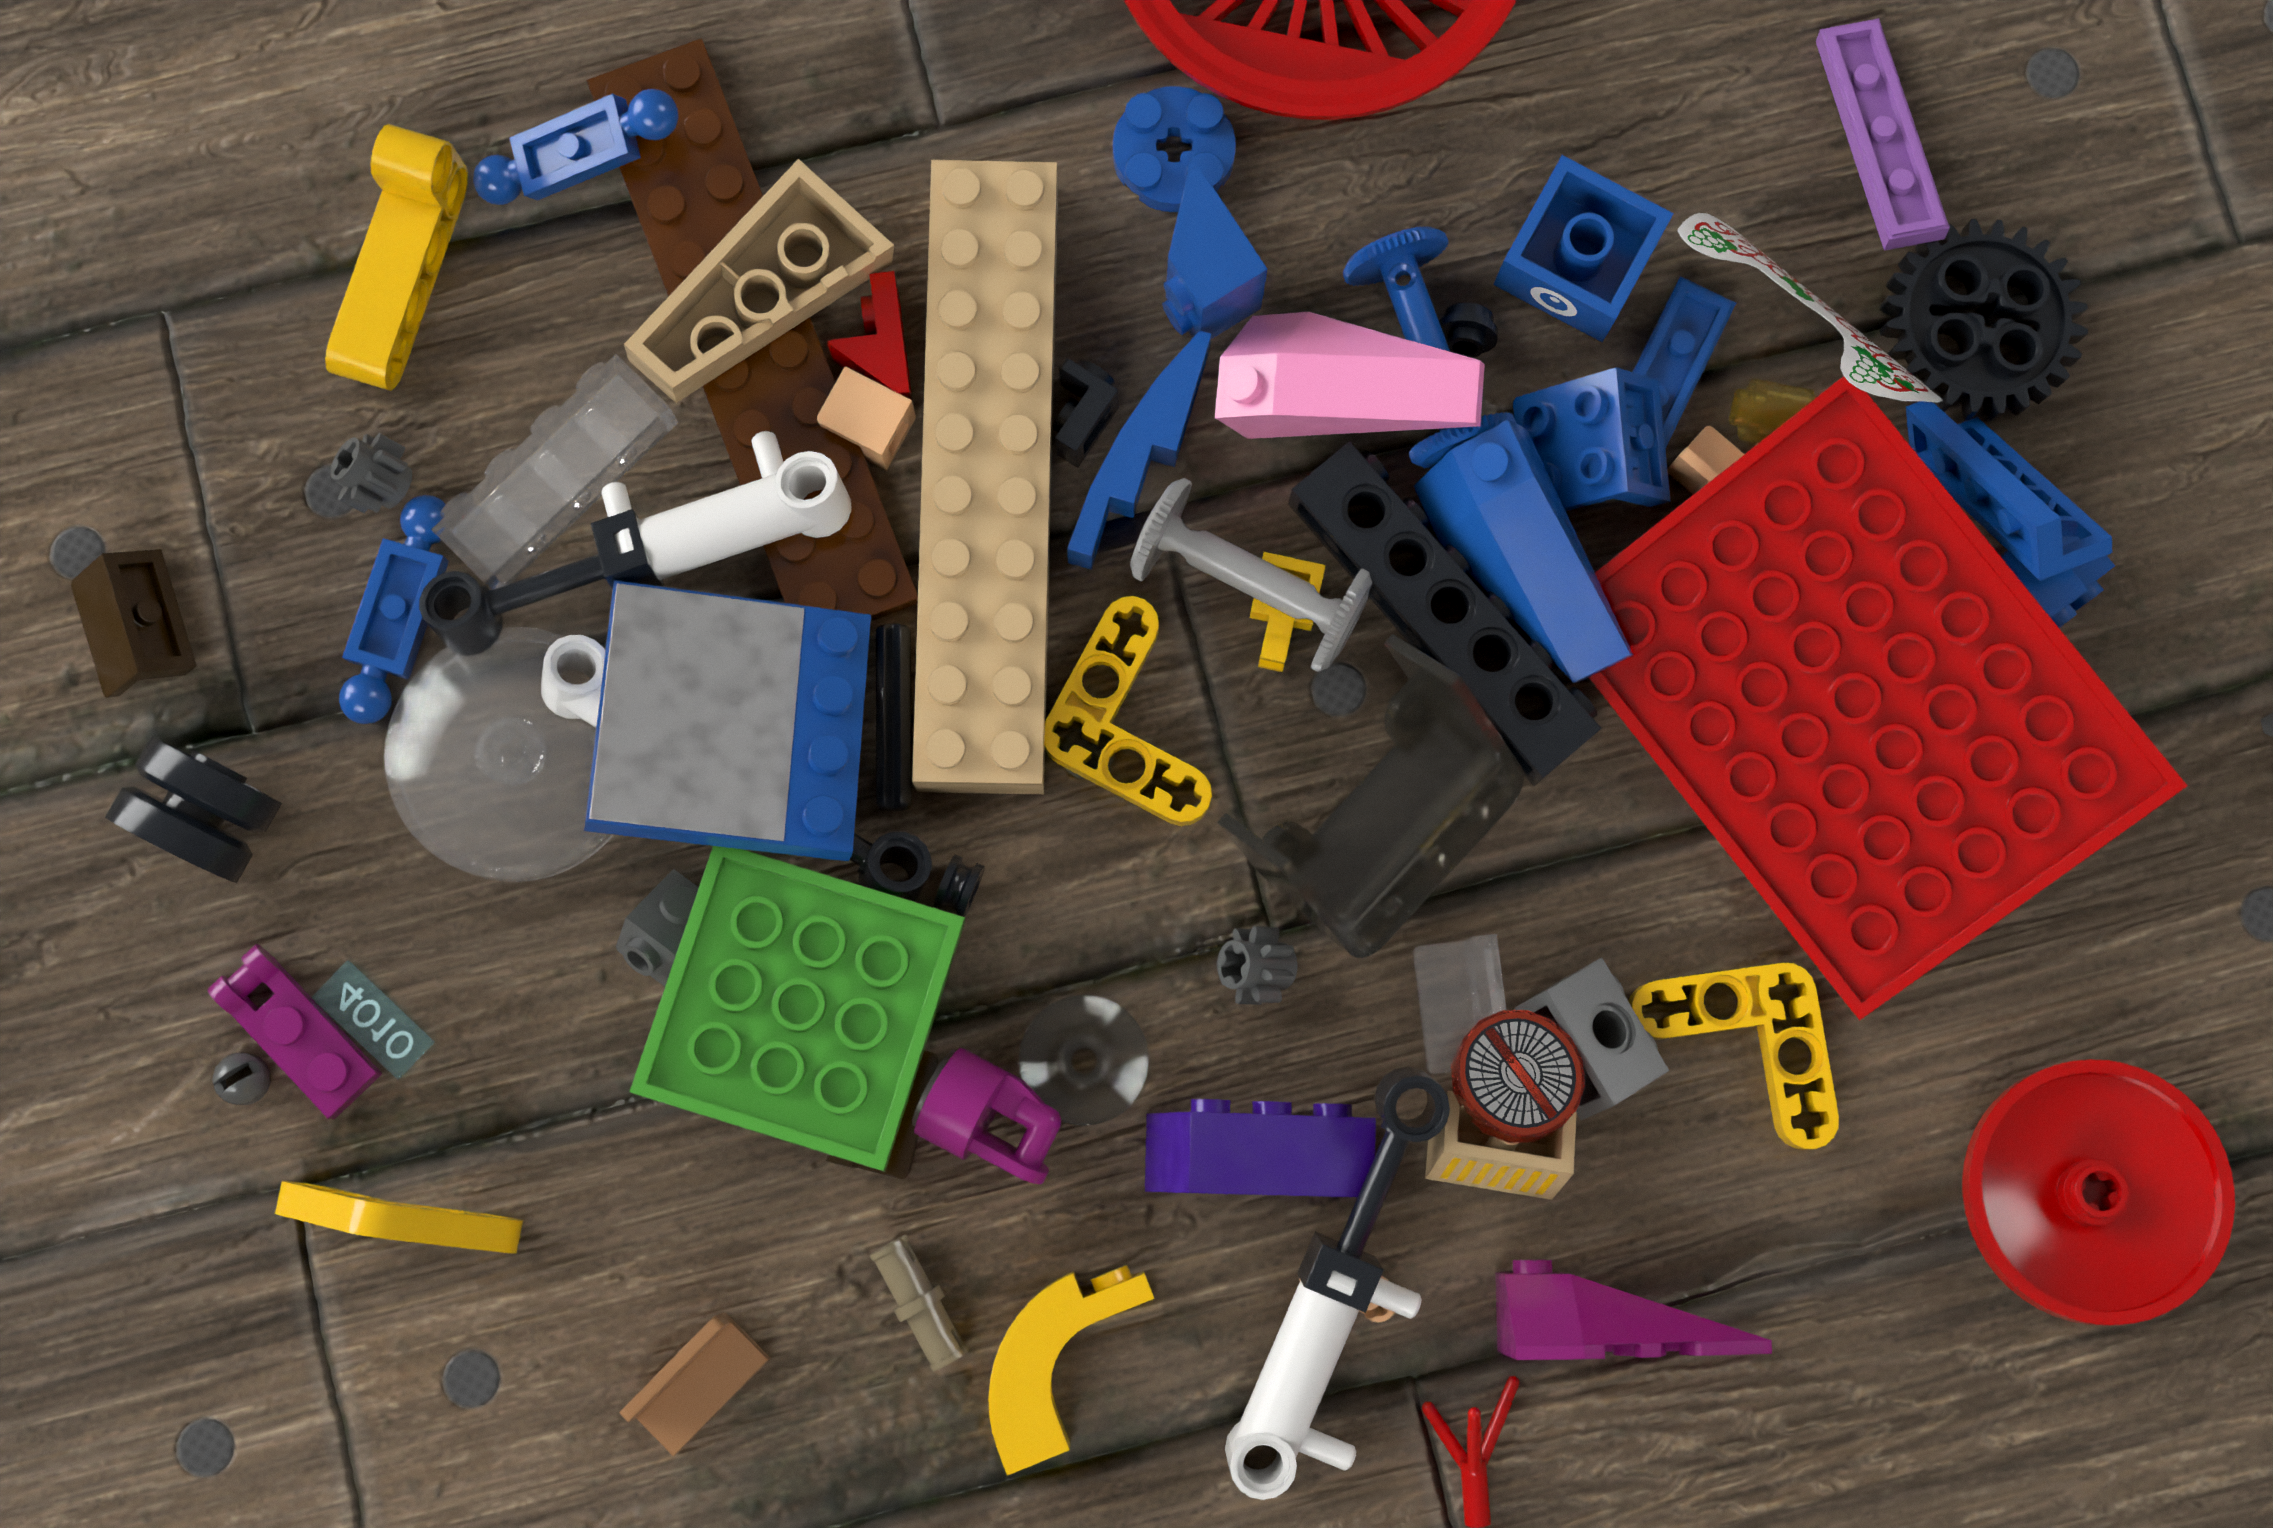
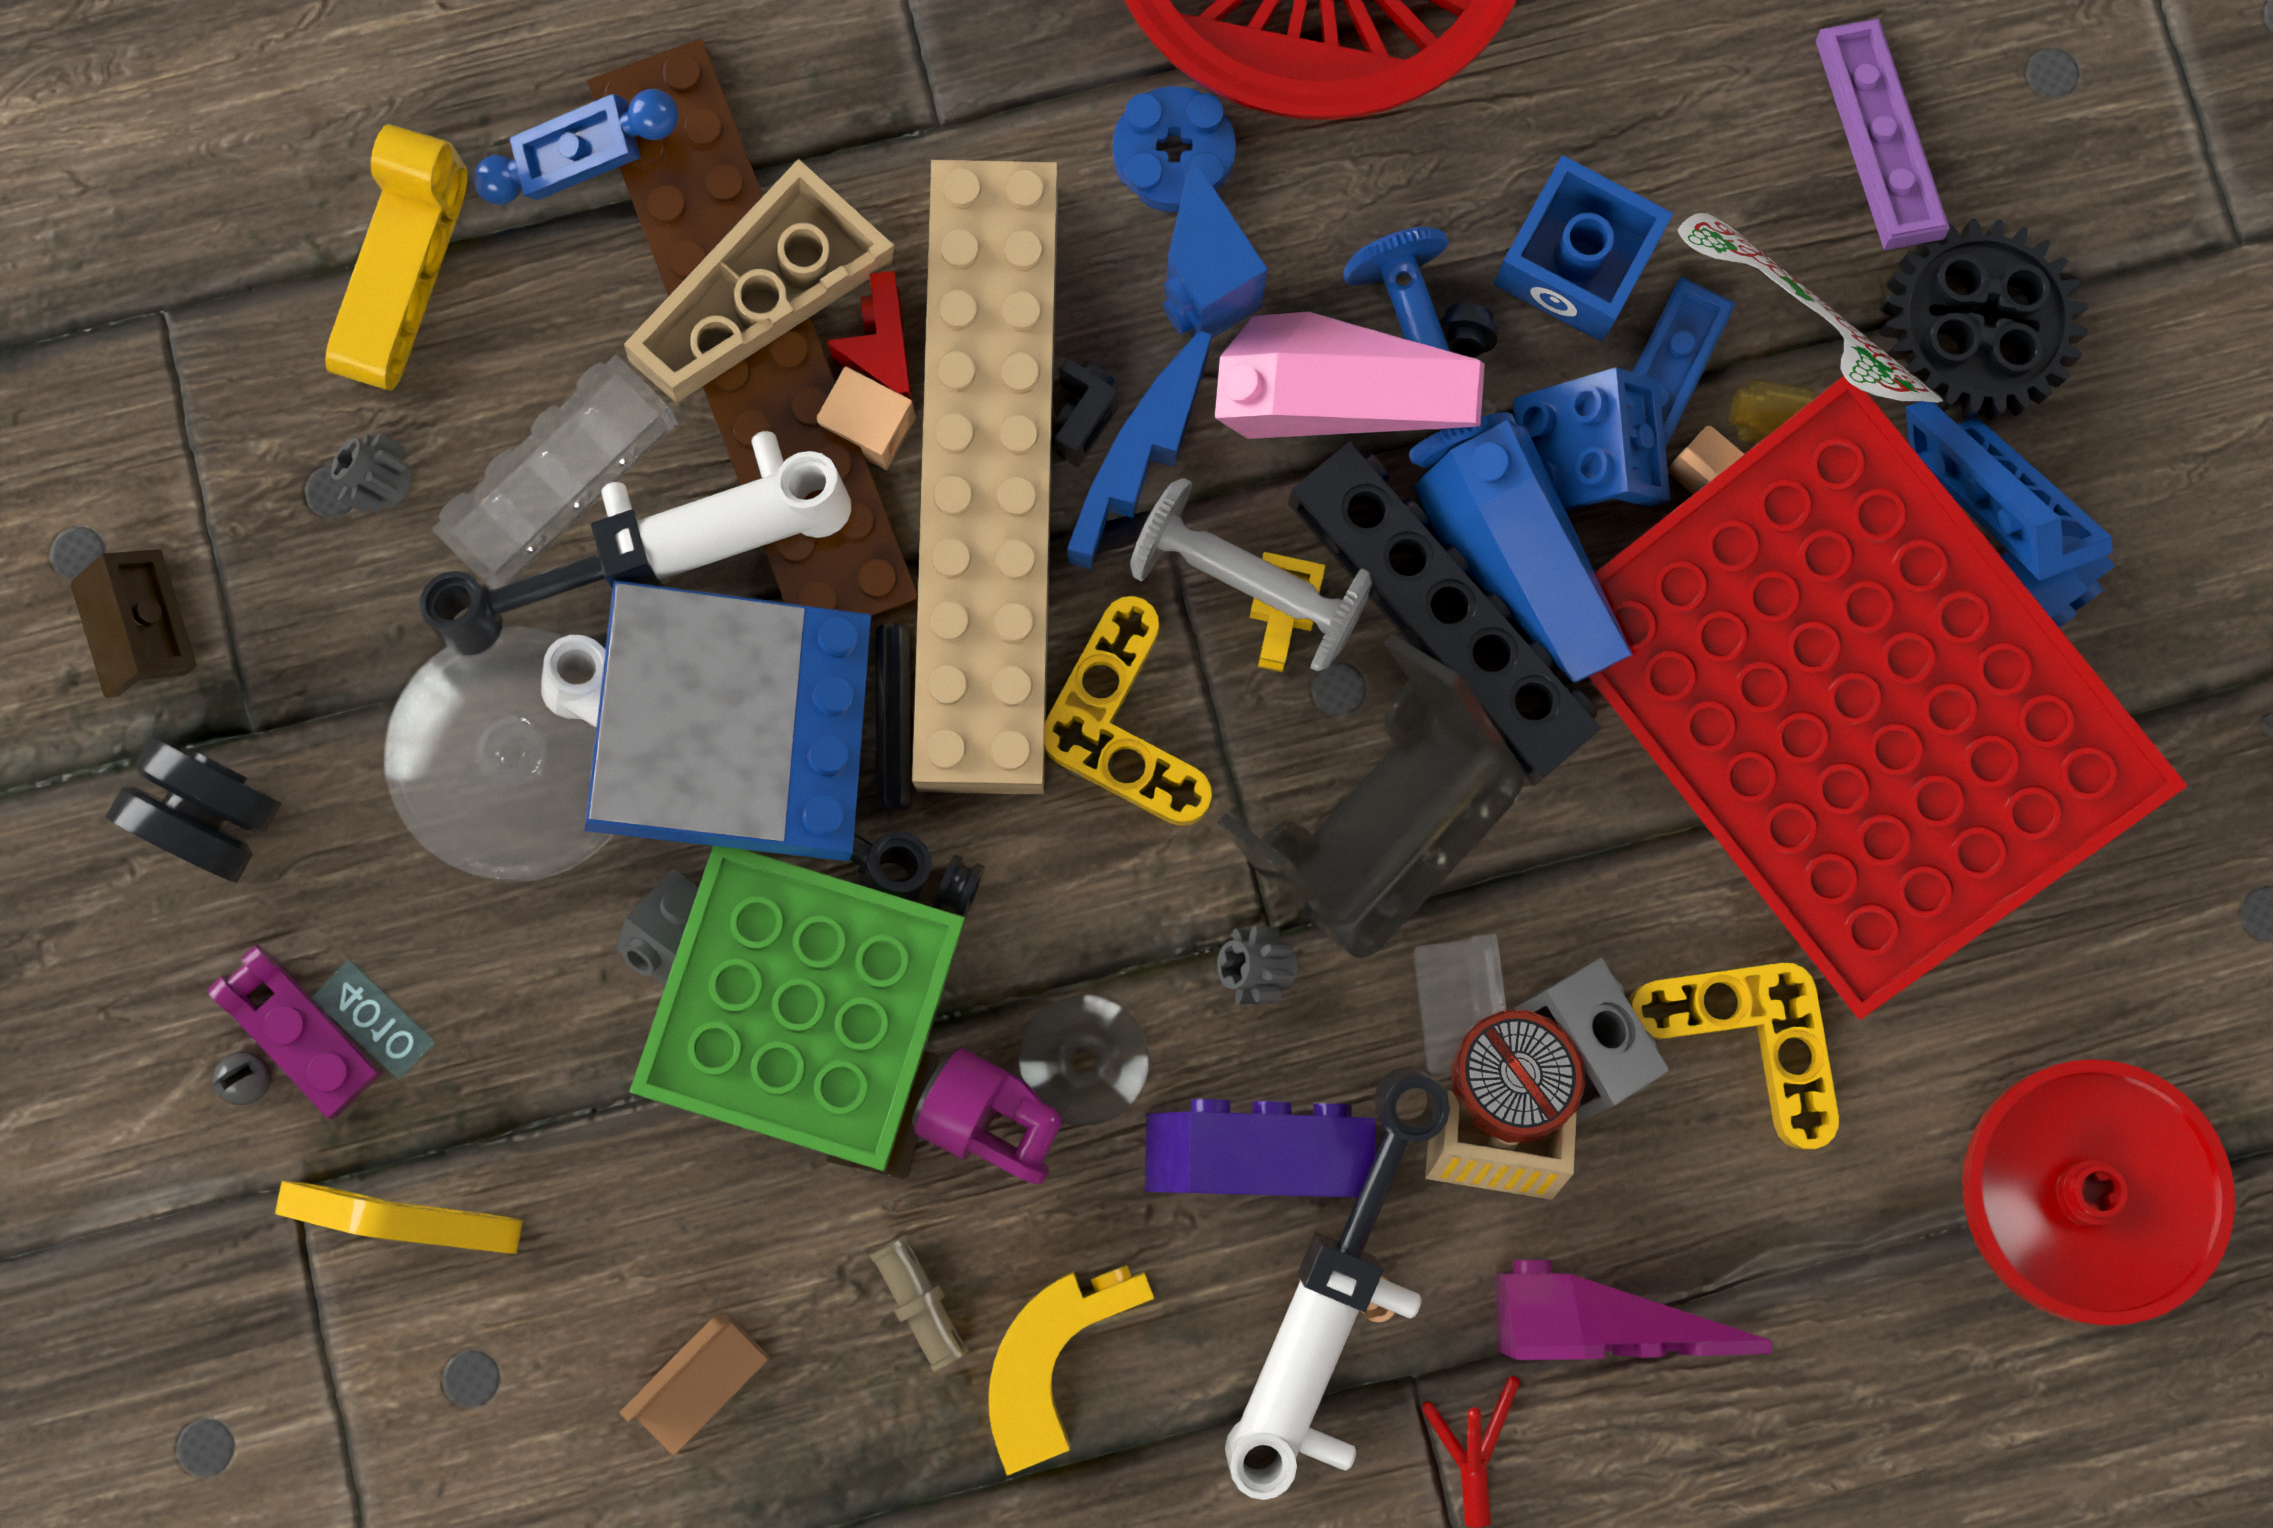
blue plate [339,495,452,724] -> none

